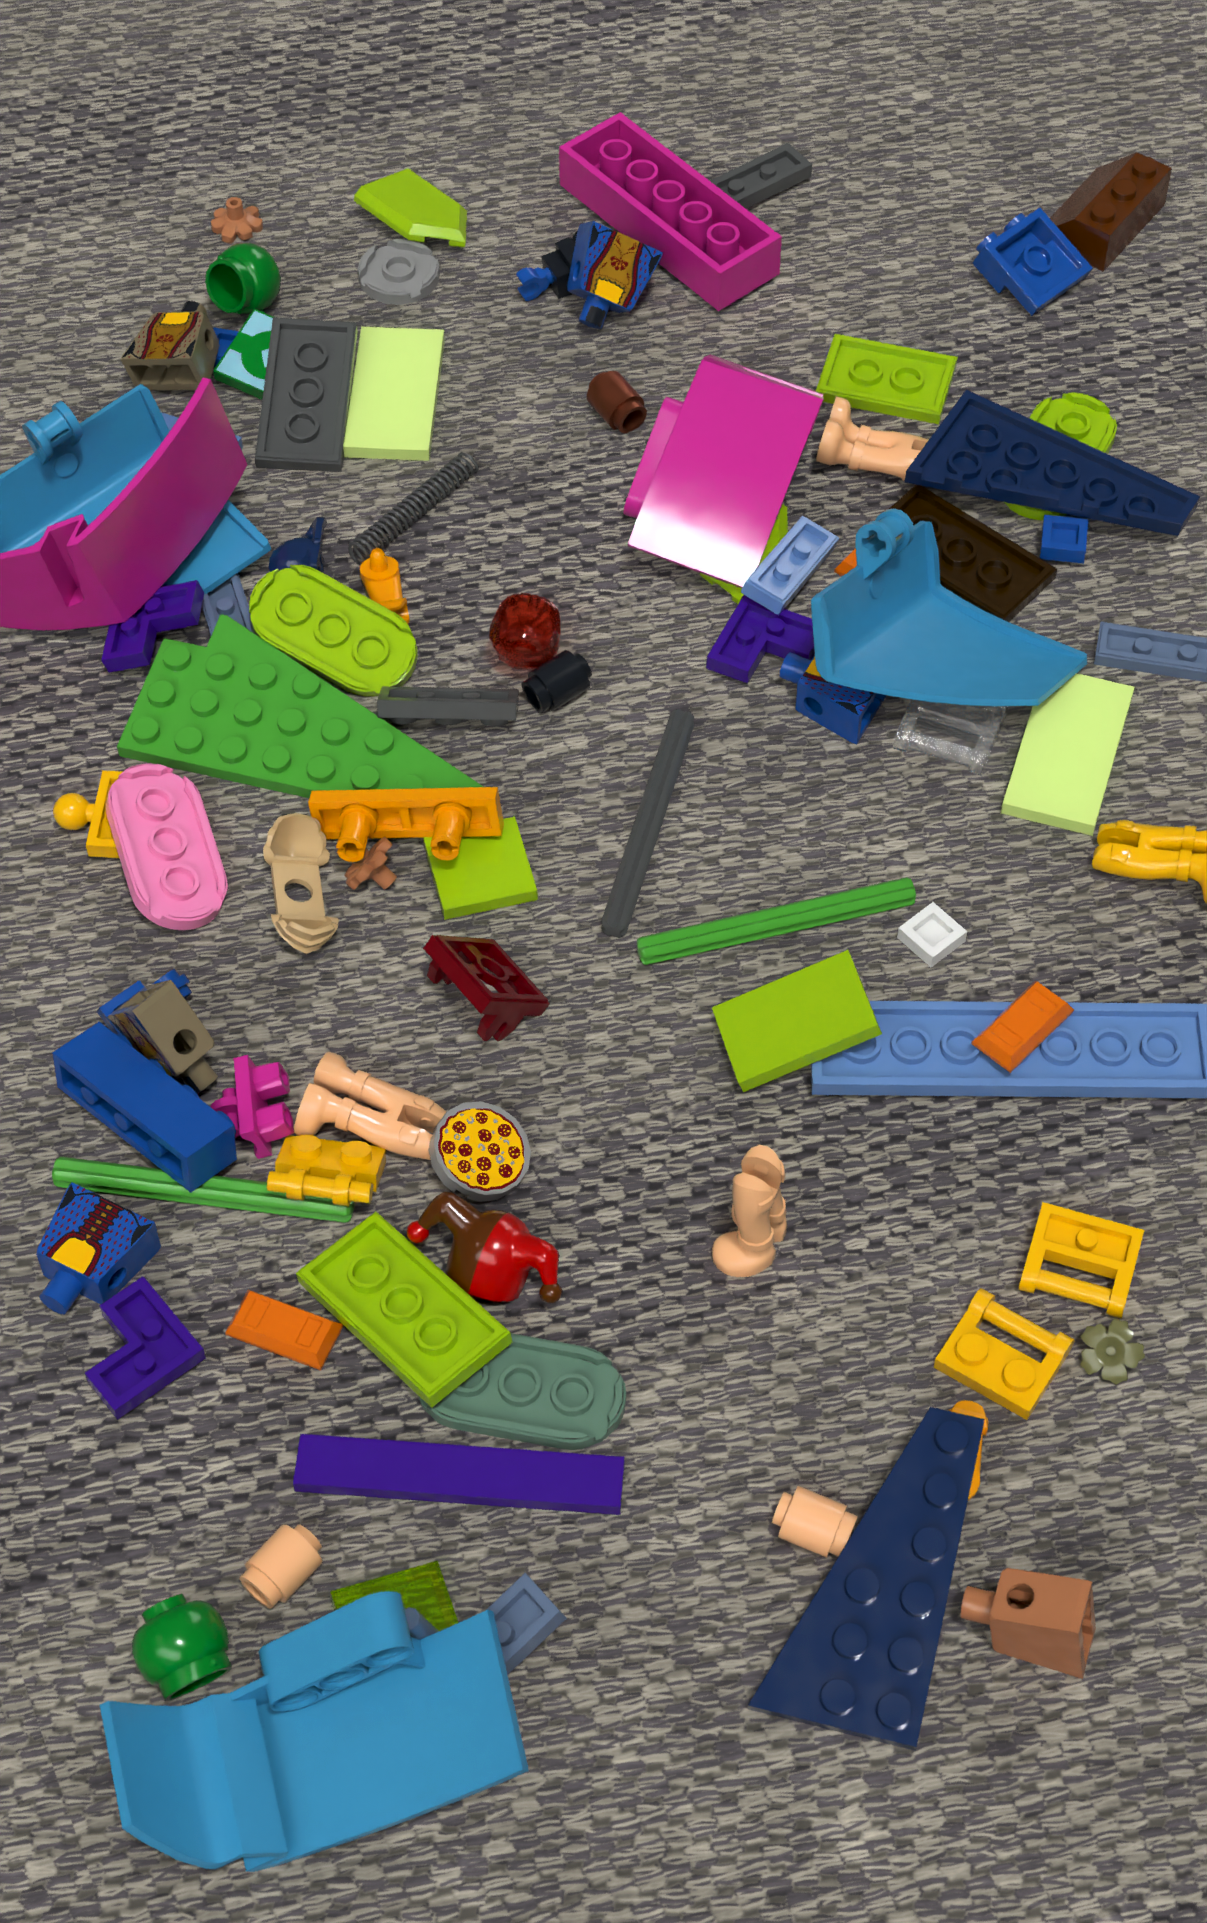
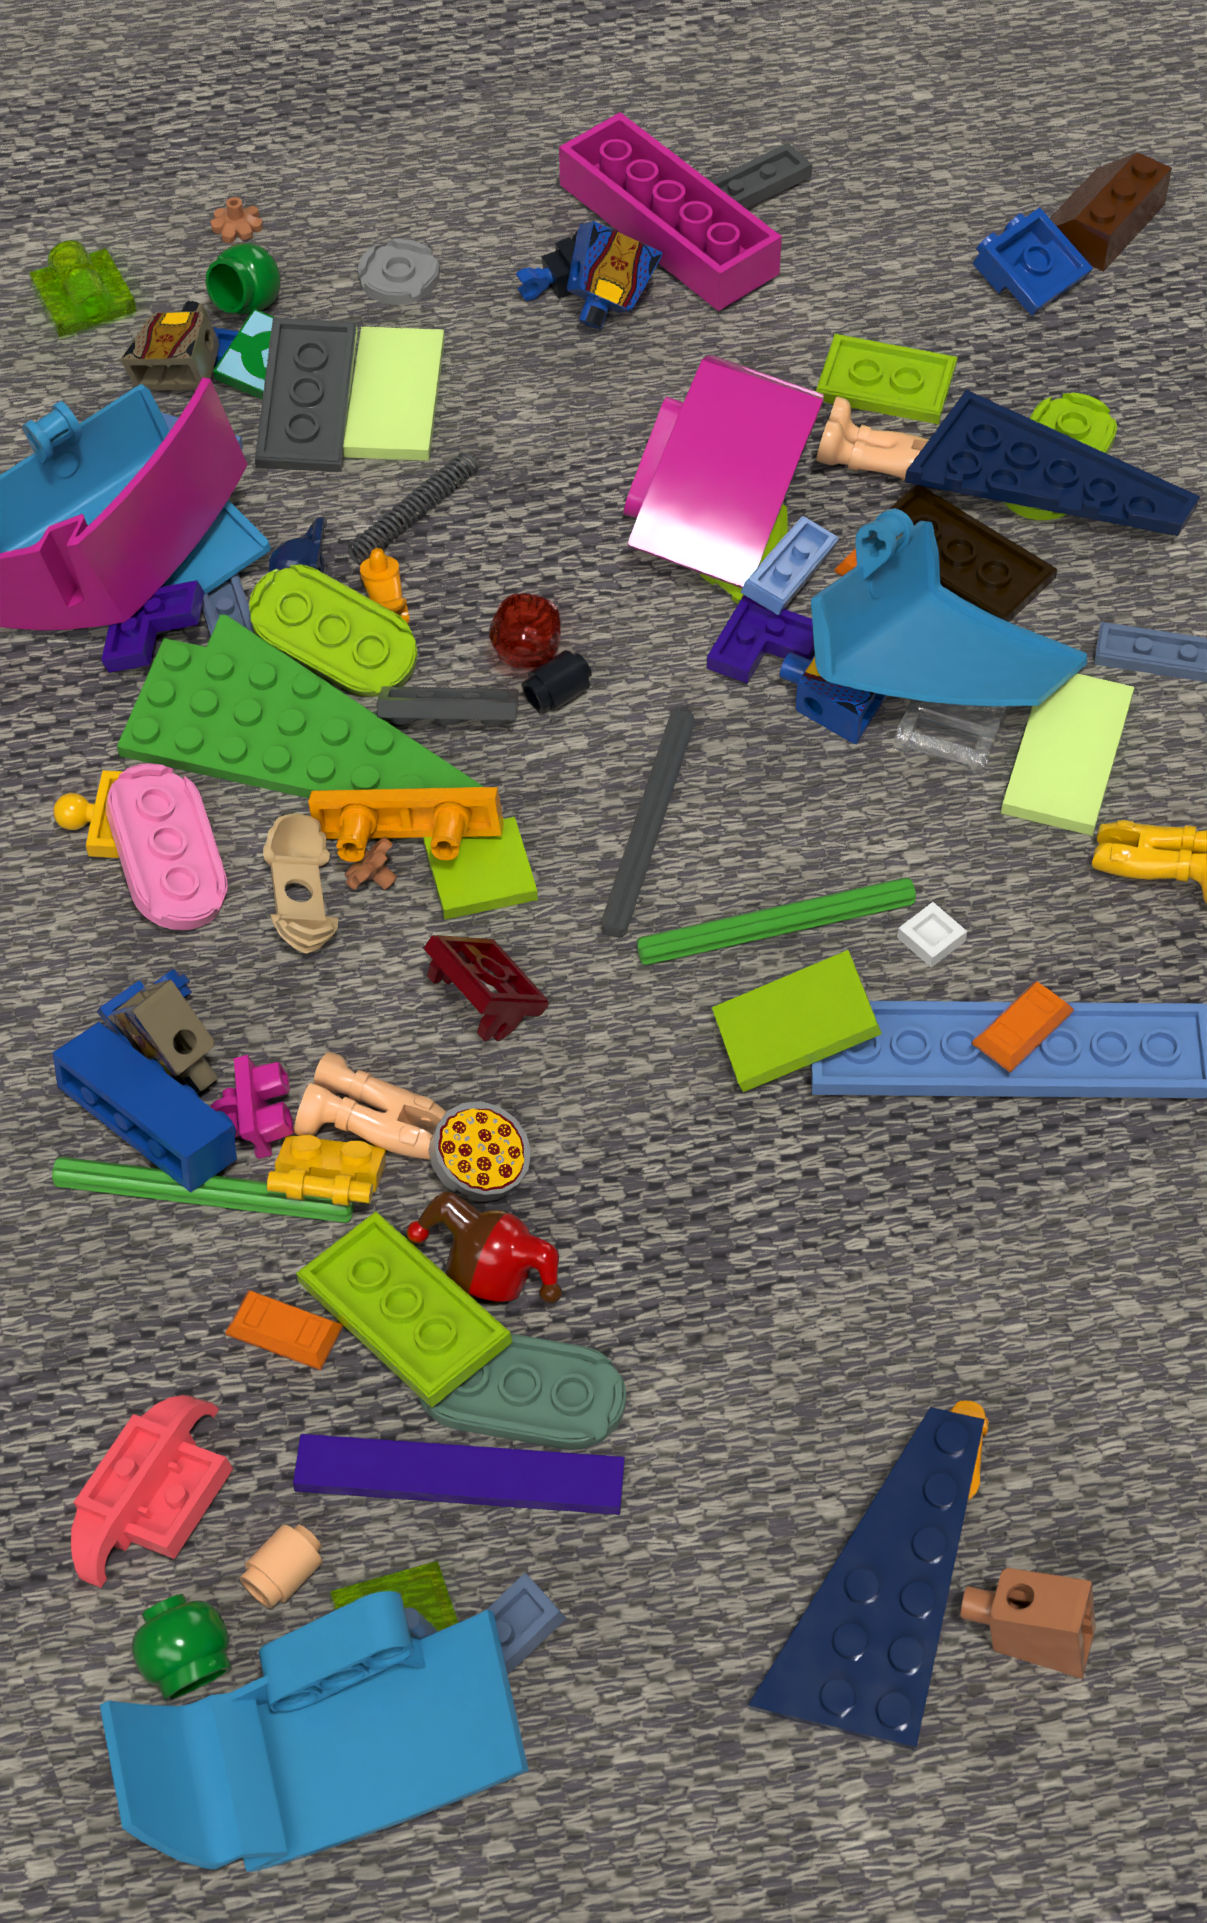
blue torso [36,1182,161,1314] -> none
dark purple plate [85,1276,206,1420] -> none
lime tile [354,168,467,248] -> none
copper brick [586,371,647,433] -> none
light nougat piece [712,1145,787,1277] -> none
light nougat brick [772,1486,858,1558] -> none
yellow plate [934,1288,1075,1420] -> none
yellow plate [1018,1202,1144,1319] -> none
blue plate [1039,515,1088,564] -> none
olive plant [1080,1318,1145,1385] -> none
none -> clear neon green plate [29,240,137,337]
none -> coral plate [71,1395,233,1588]

